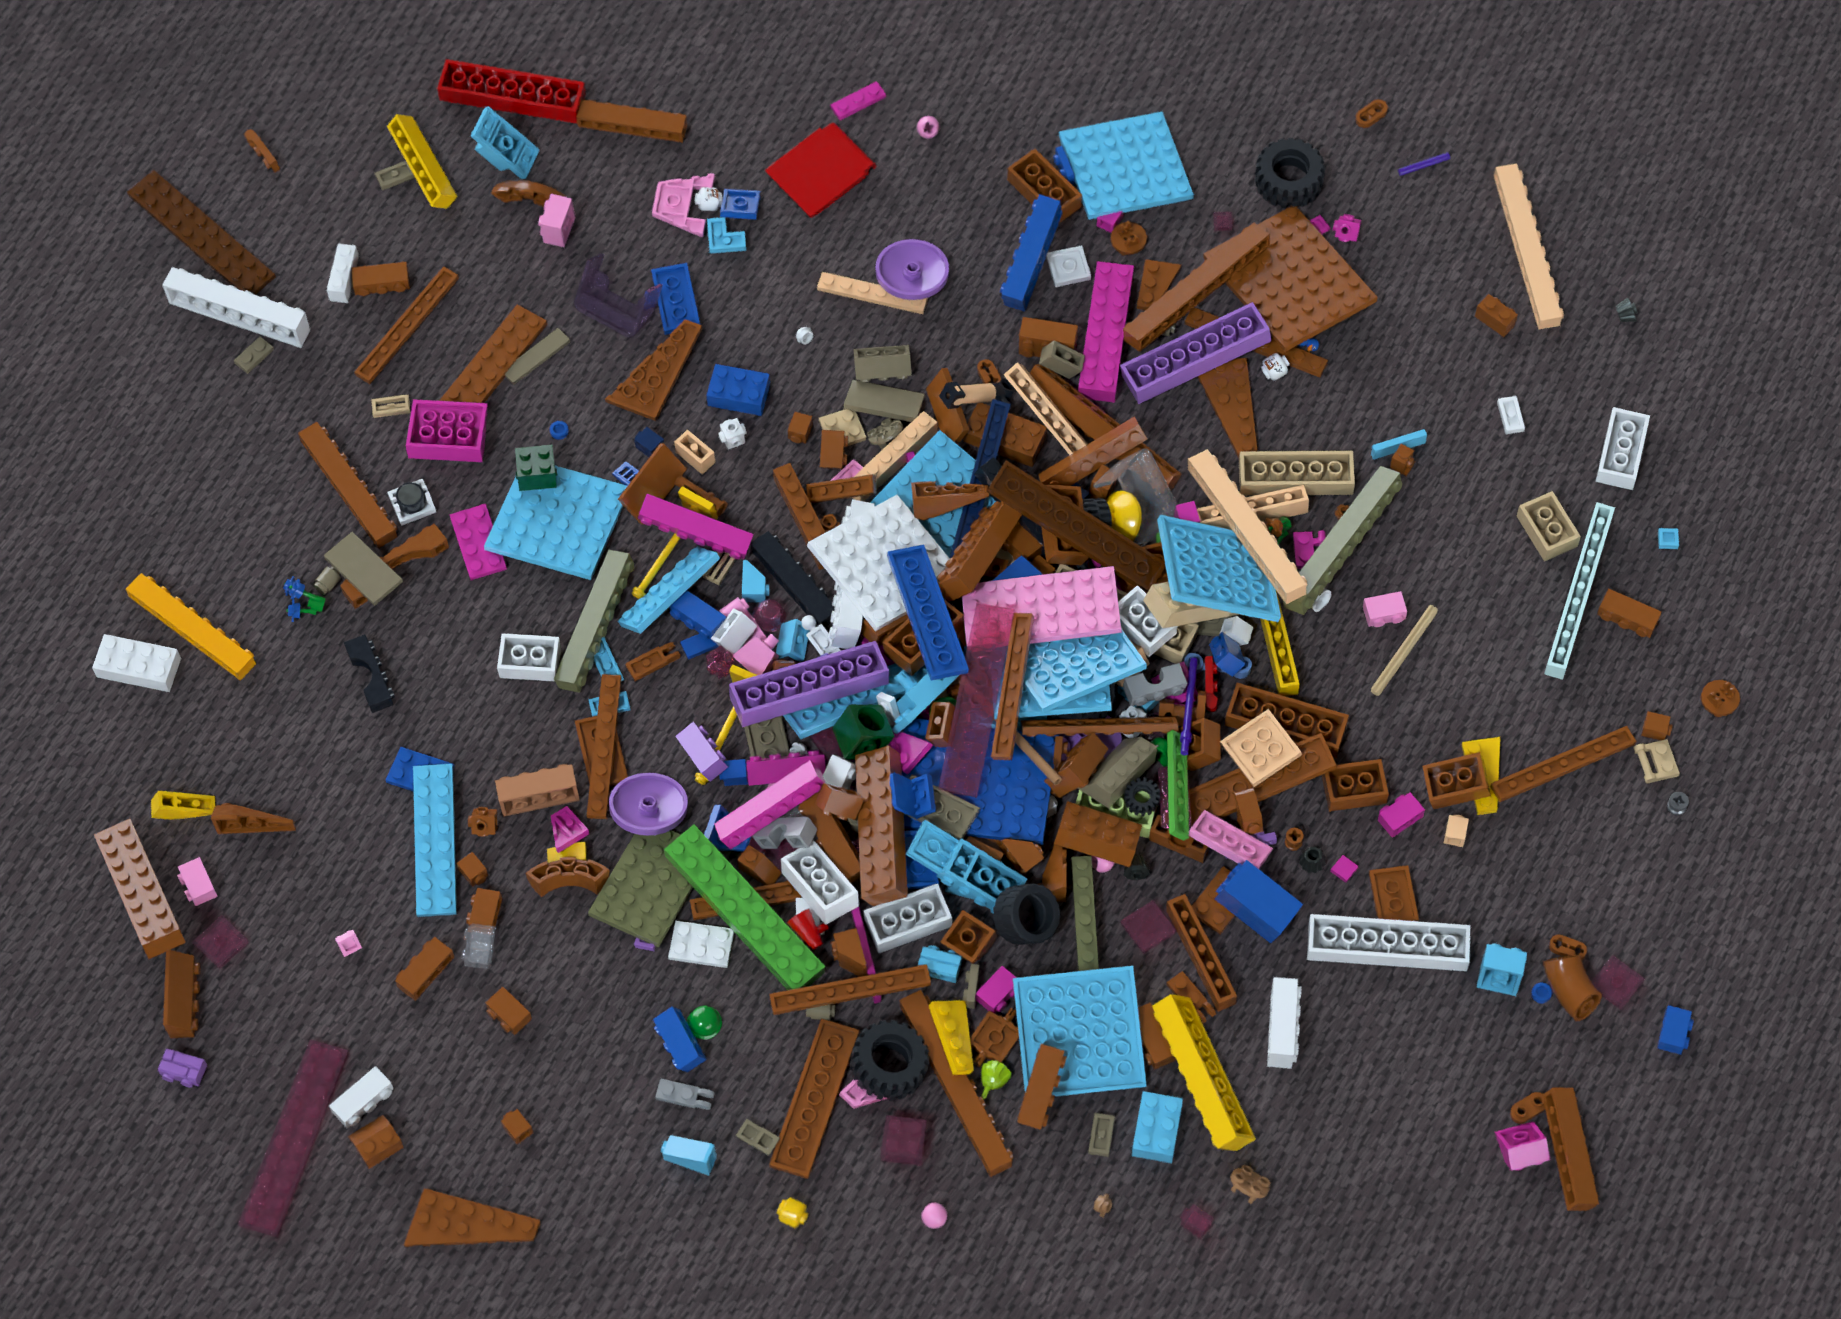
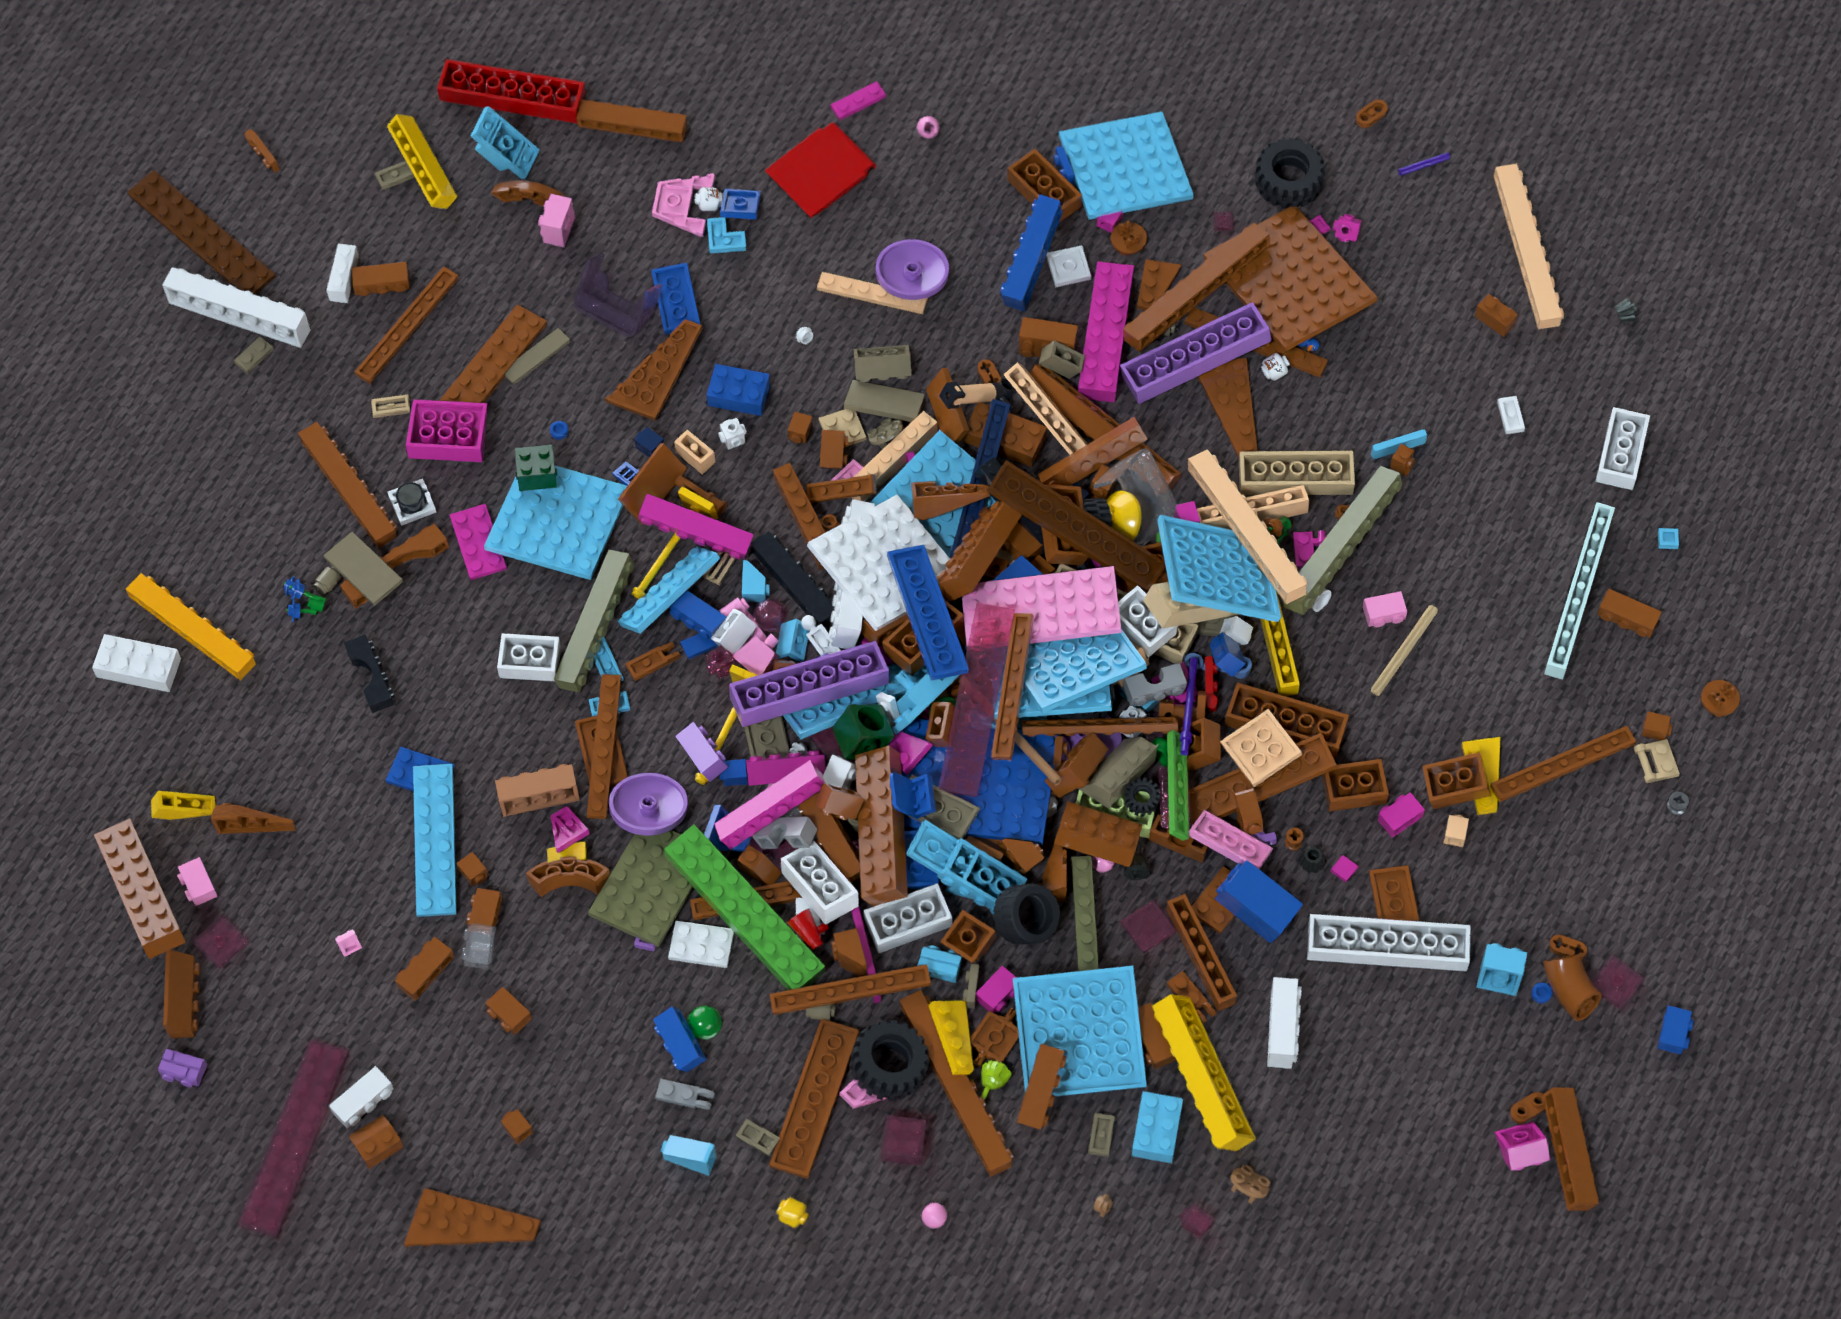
dark orange brick [468,807,498,837] -> none
tan brick [1517,491,1581,562] -> none

